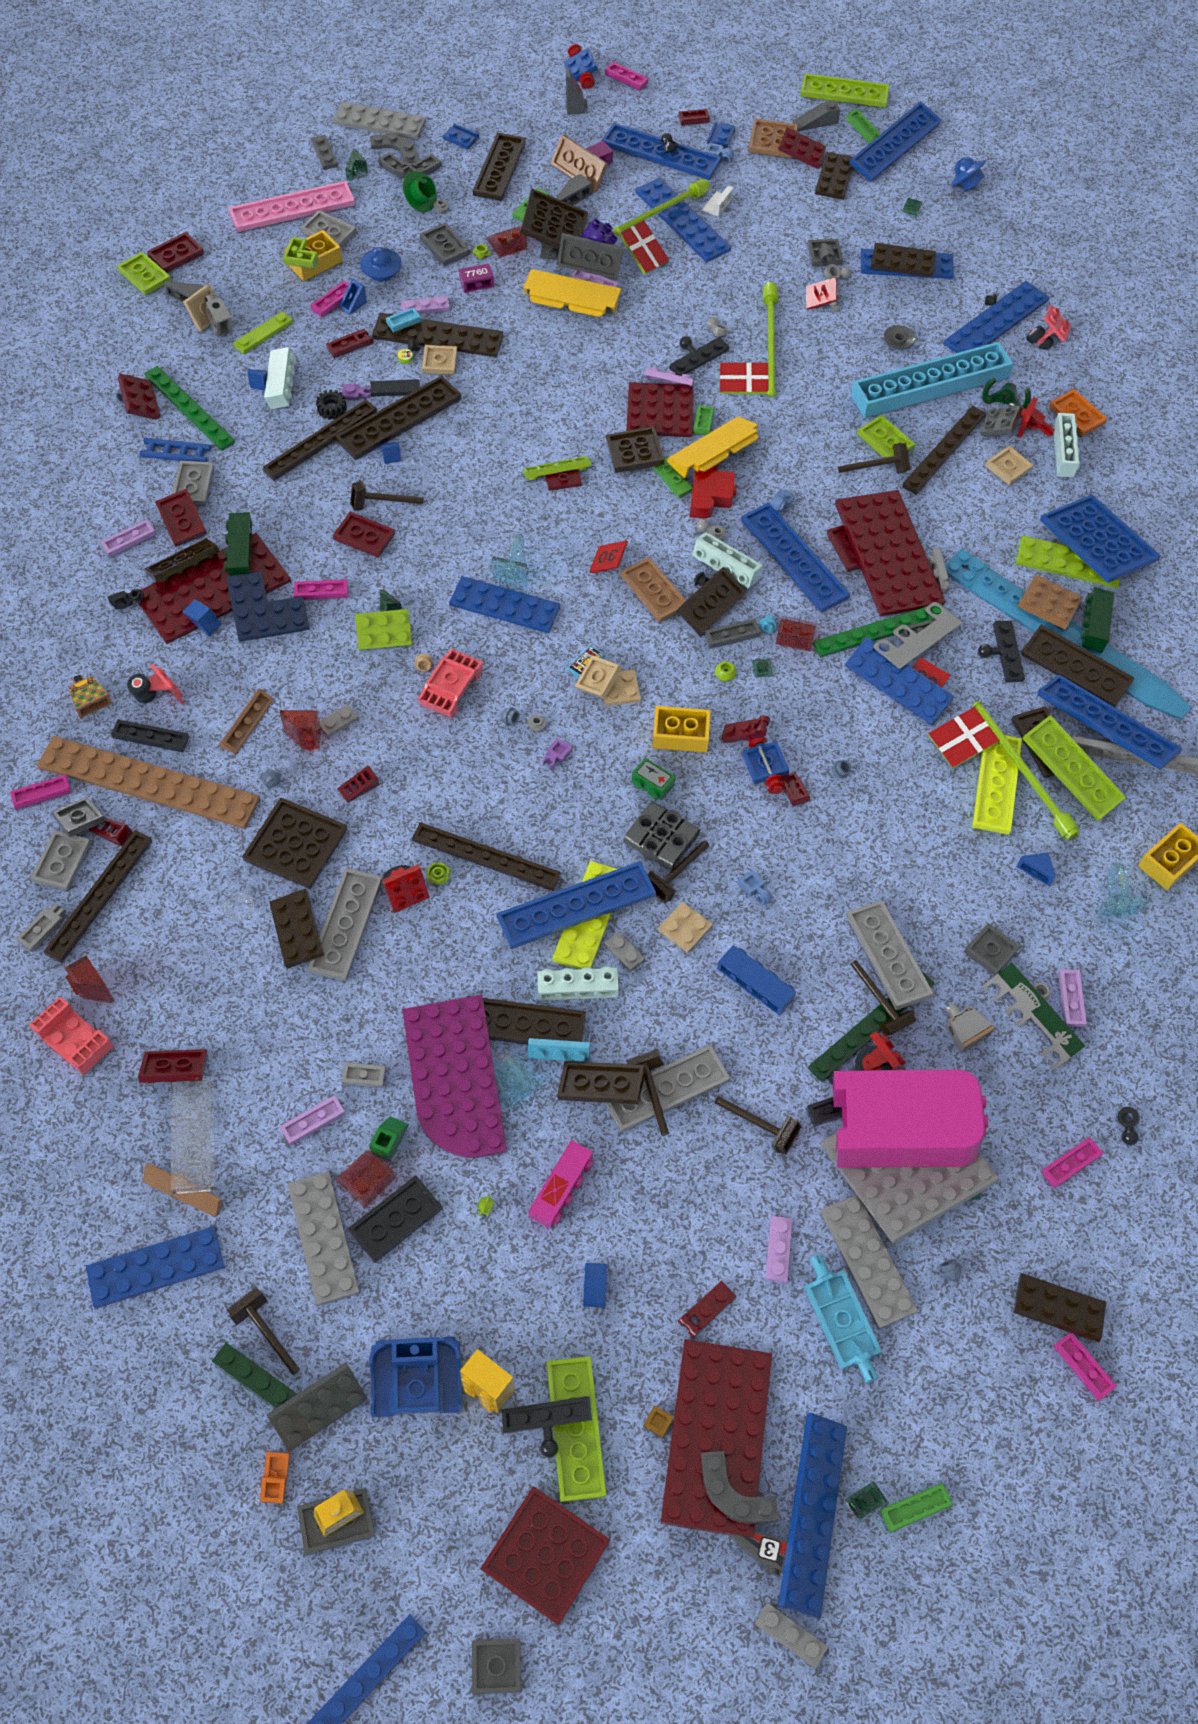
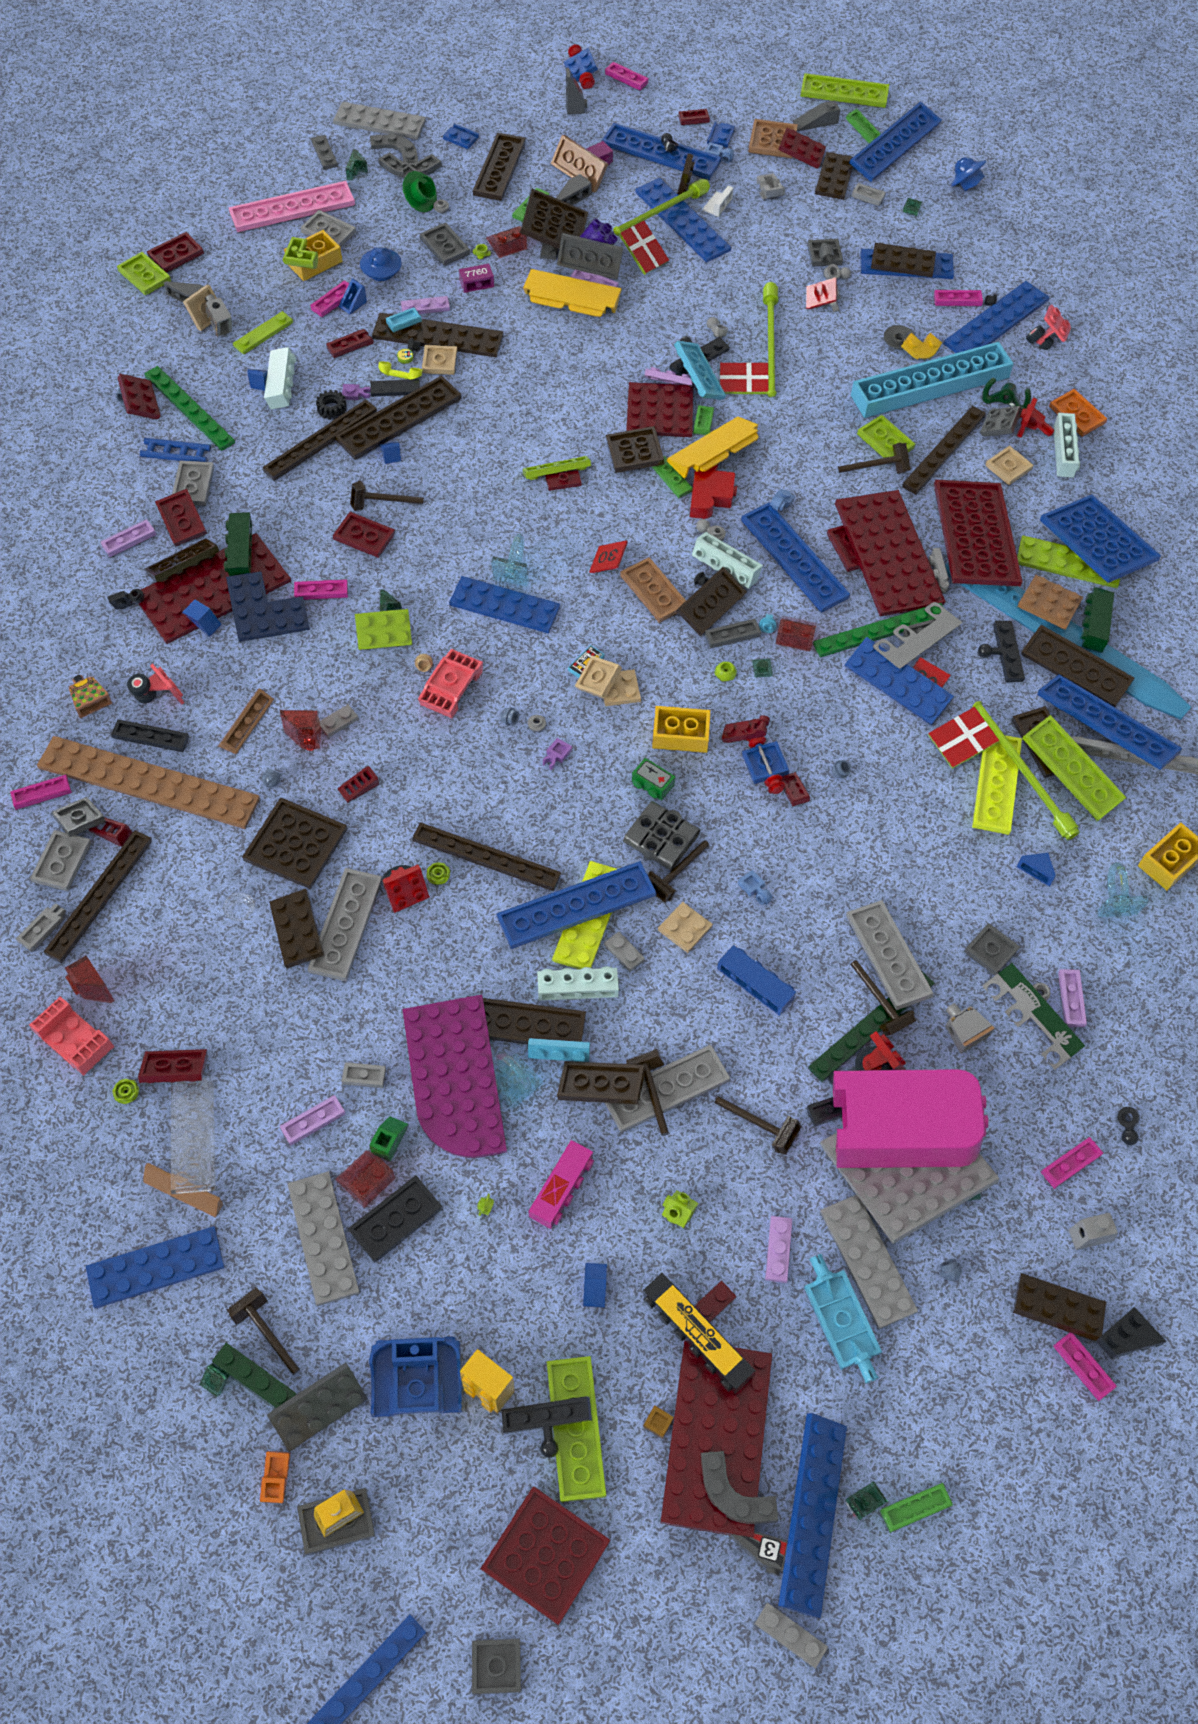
none -> lime plate [112,1079,139,1104]
none -> clear green plate [199,1363,229,1397]
none -> neon yellow bar [378,361,423,380]
none -> brick [643,1273,756,1394]
none -> lime brick [662,1190,699,1228]
none -> medium azure plate [674,341,726,400]
none -> dark brown plate [677,153,695,195]
none -> light grey cylinder [757,173,785,199]
none -> light grey plate [852,183,886,206]
none -> yellow plate [901,332,942,360]
none -> dark pink plate [934,290,983,306]
none -> dark red plate [934,479,1023,587]
none -> light grey torso [1069,1213,1118,1250]
none -> black wing [1096,1307,1166,1359]

